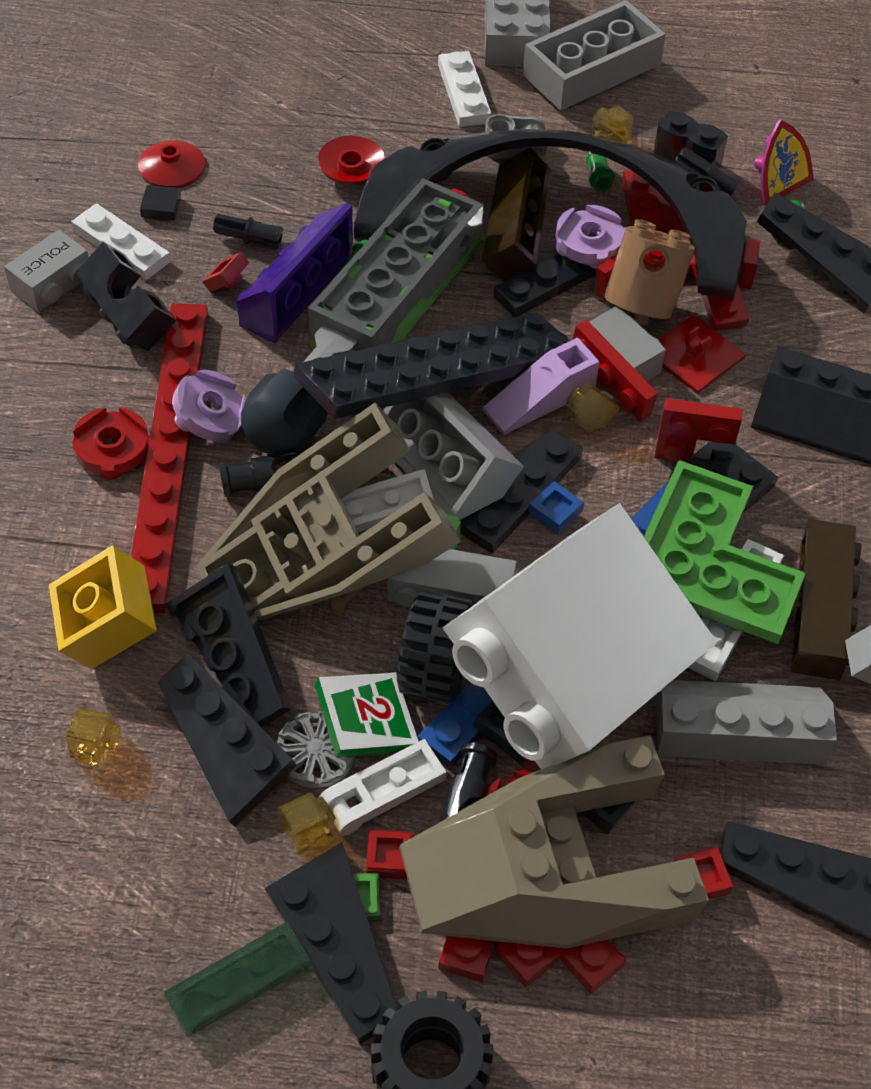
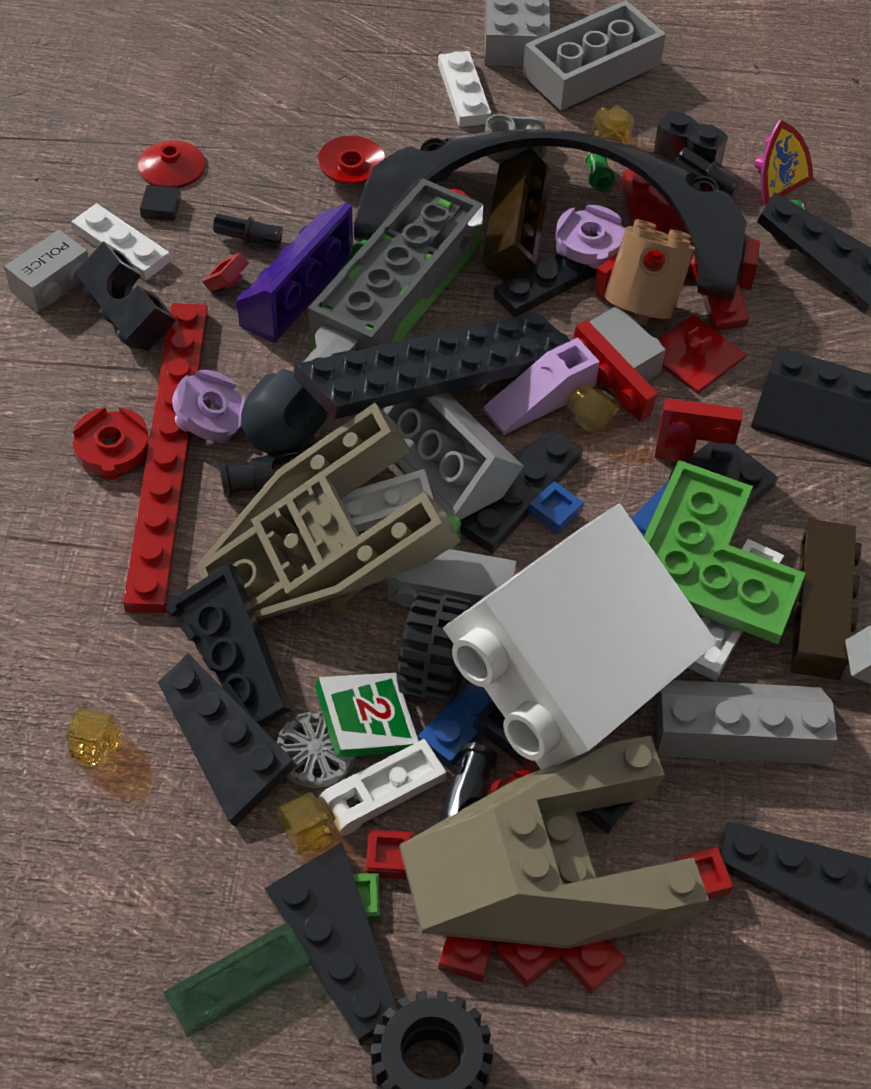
yellow brick [49,545,157,670] -> none

